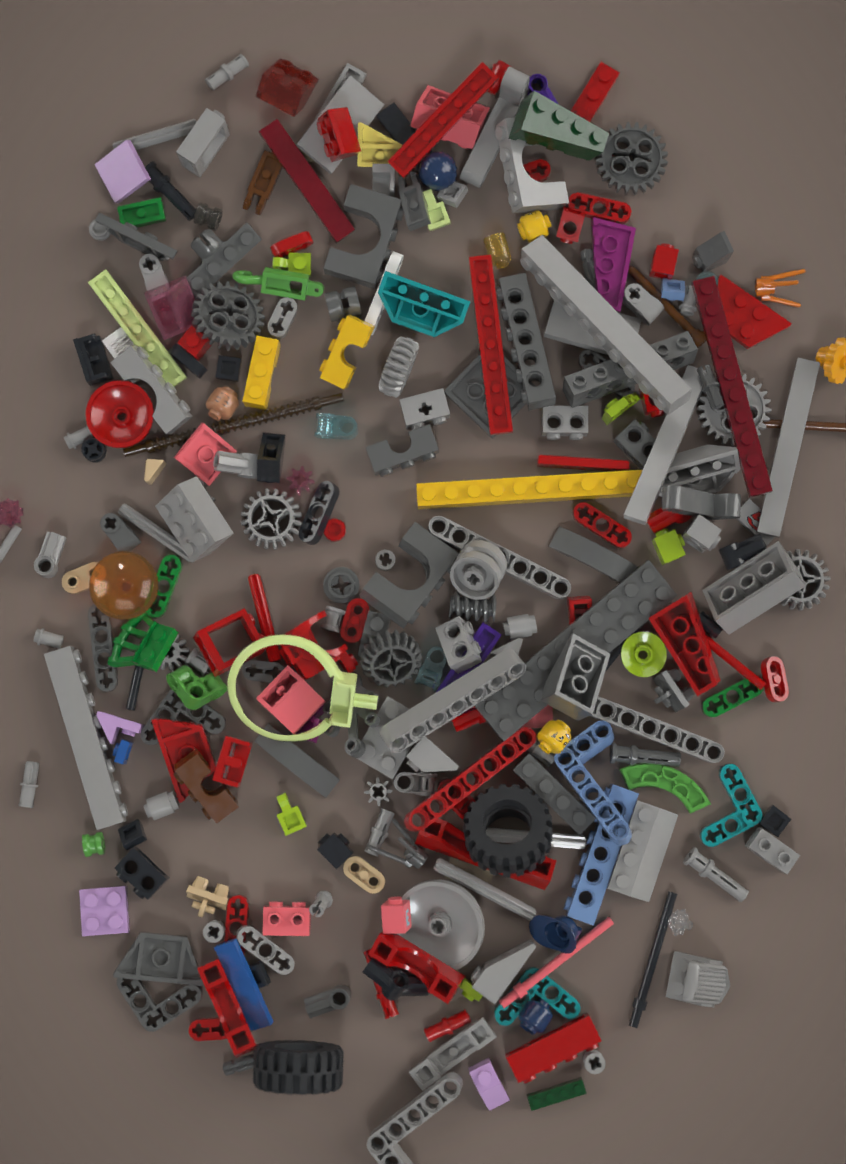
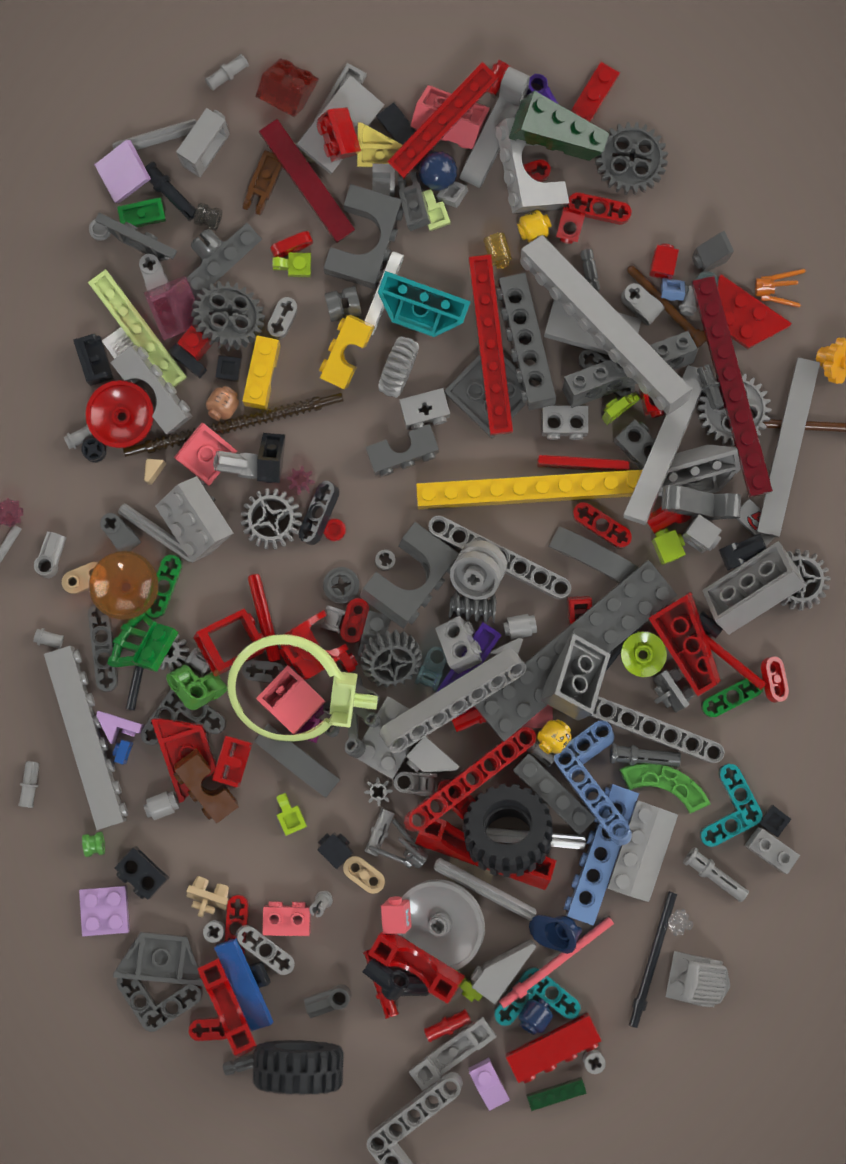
black plate [118,819,147,850] -> none
bright green piece [233,267,324,300] -> none
clear light blue piece [314,413,359,440] -> none
magenta wing [591,217,636,313] -> none

